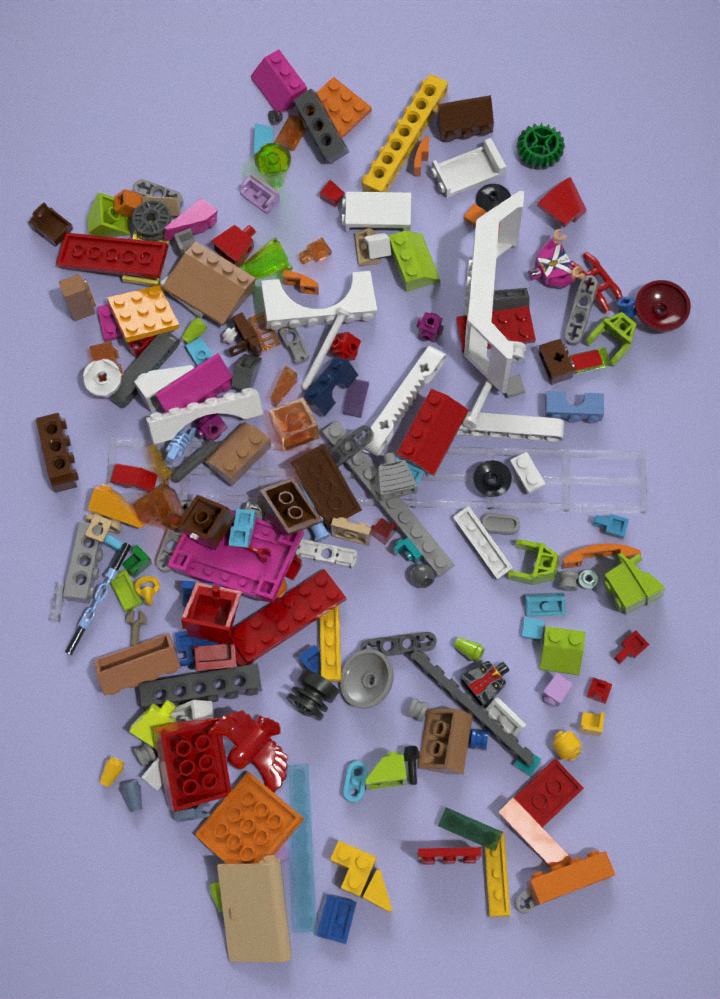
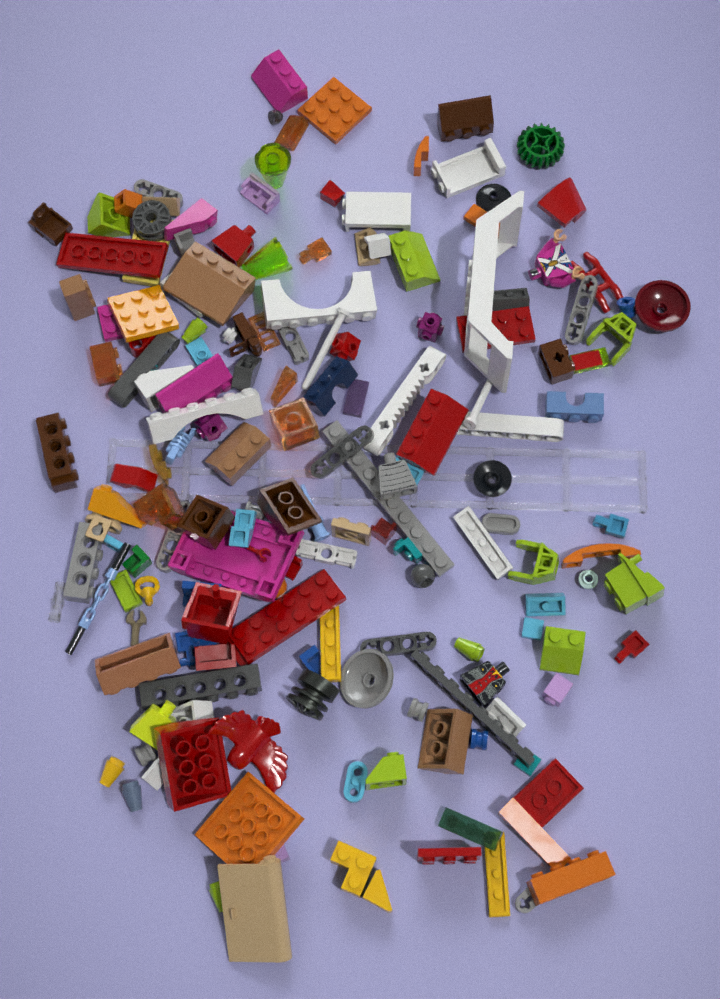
white plate [83,359,122,398] -> none
dark grey axle [172,439,218,483] -> none
sand blue plate [174,802,211,822] -> none
medium azure slope [254,123,273,160] -> none
orange slope [283,270,319,295] -> none
clear light blue plate [288,764,317,933] -> none
reddish brown plate [290,443,362,529] -> none
dark grey brick [294,89,350,163] -> none
blue plate [317,894,357,944] -> none
yellow brick [361,74,449,192] -> none
black bar [404,746,420,785] -> none
light grey tile [506,374,525,398] -> none
white plate [509,452,546,494] -> none
white wheel [512,341,527,363] -> none
yellow head [552,731,582,762] -> none
light grey wheel [558,571,578,591] -> none
yellow panel [579,712,605,737] -> none
red tile [586,677,612,704] -> none

